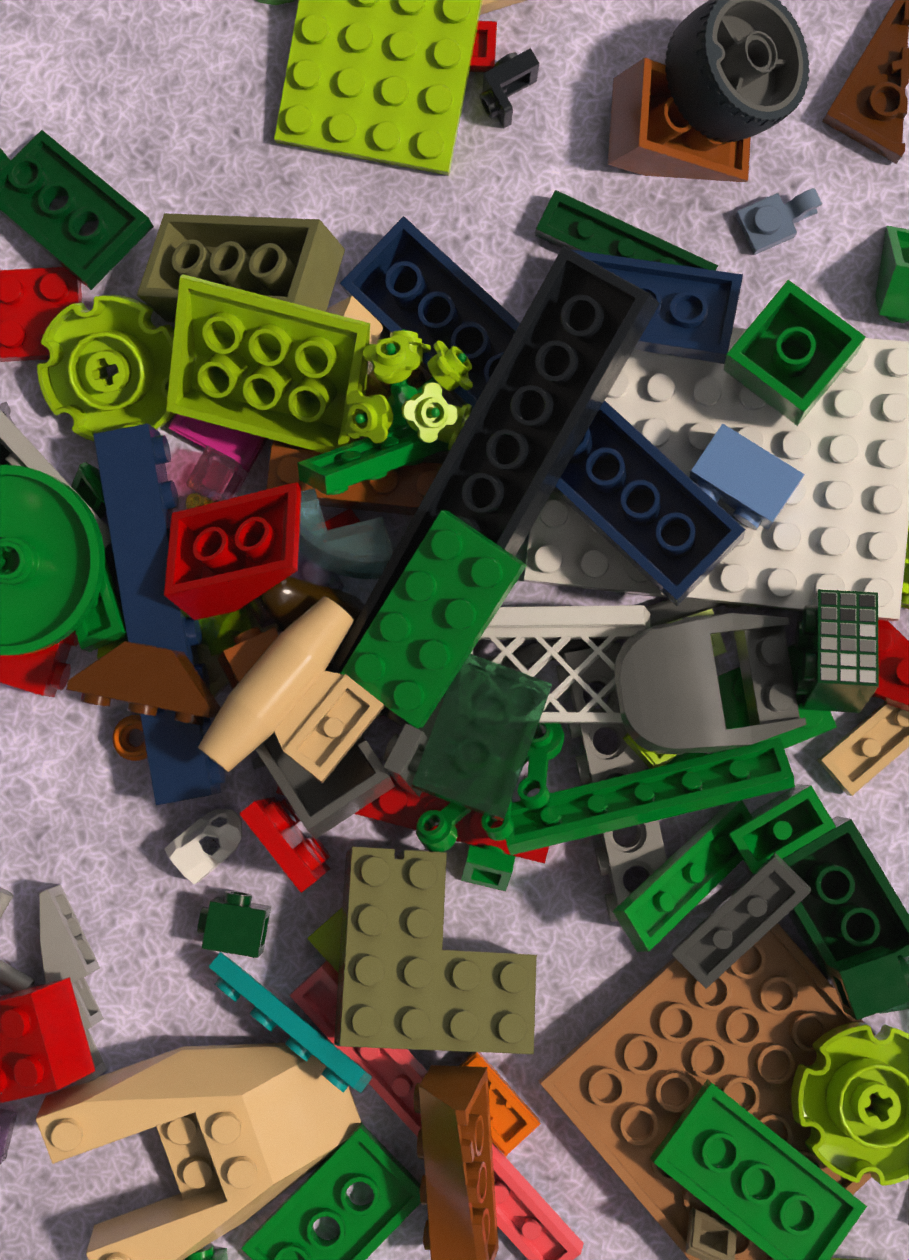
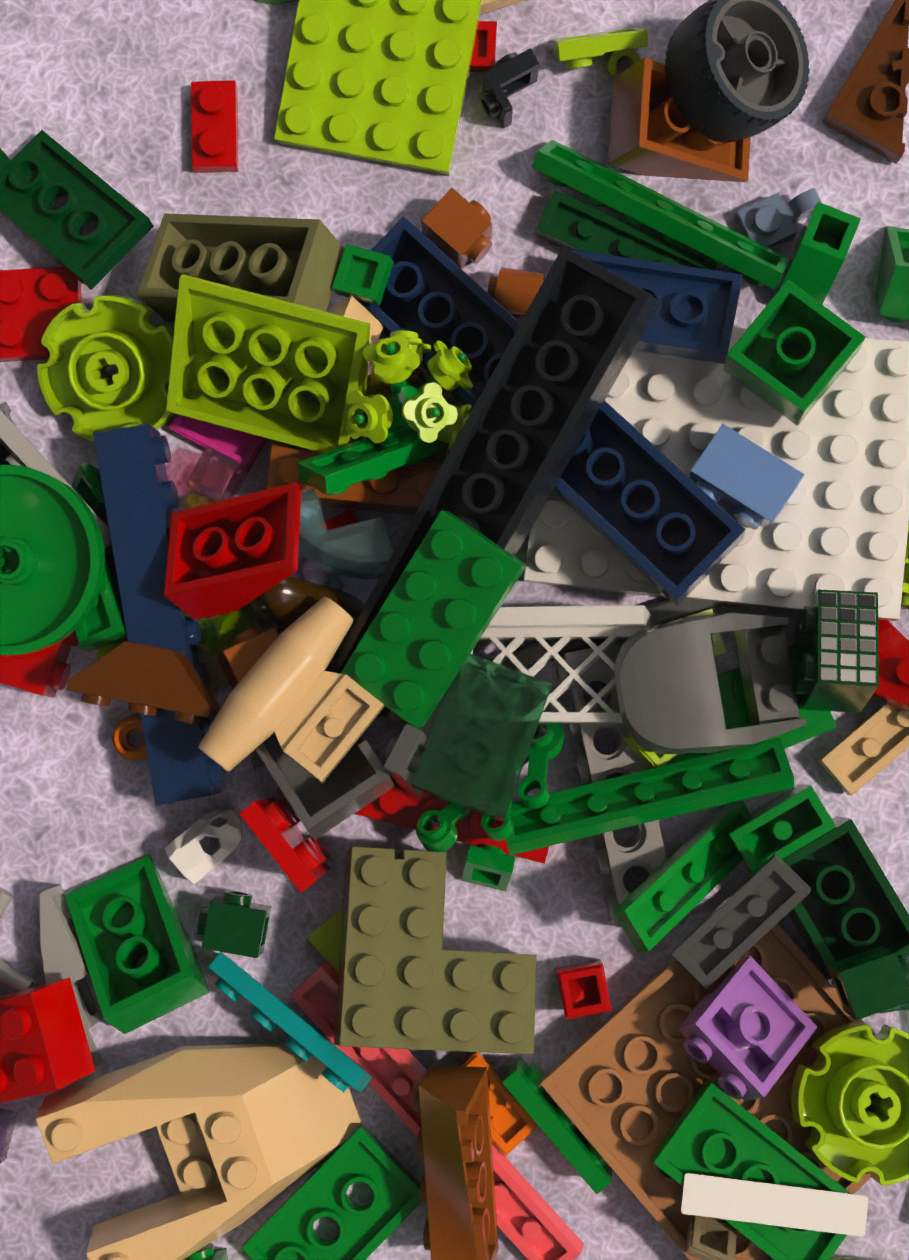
none -> green slope [65,854,210,1034]
none -> red plate [191,80,239,173]
none -> green plate [332,244,394,306]
none -> dark orange brick [421,188,493,269]
none -> dark orange brick [487,267,545,317]
none -> green plate [502,1056,612,1195]
none -> green plate [532,140,791,289]
none -> lime plate [552,27,648,76]
none -> red slope [555,959,612,1019]
none -> medium lavender plate [678,956,817,1101]
none -> white sticker [681,1173,868,1237]
none -> green slope [776,202,861,304]

